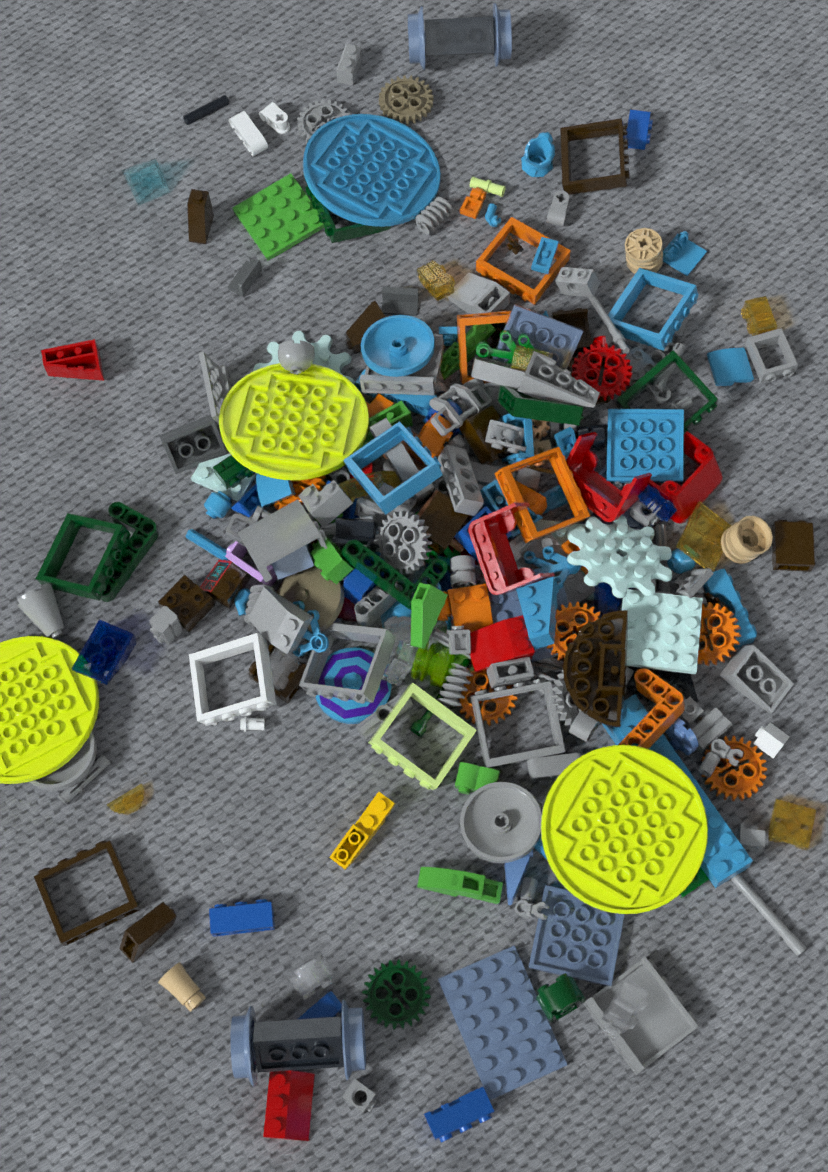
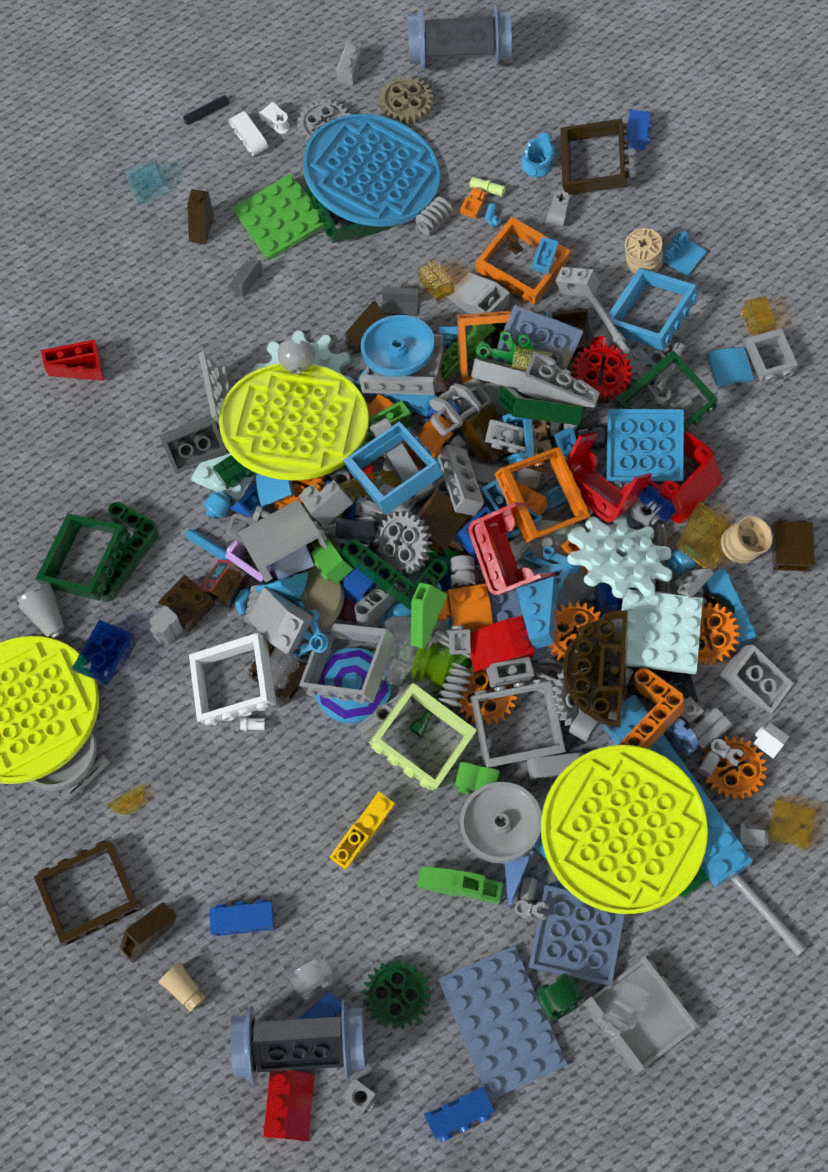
none -> dark azure slope [255,572,308,601]

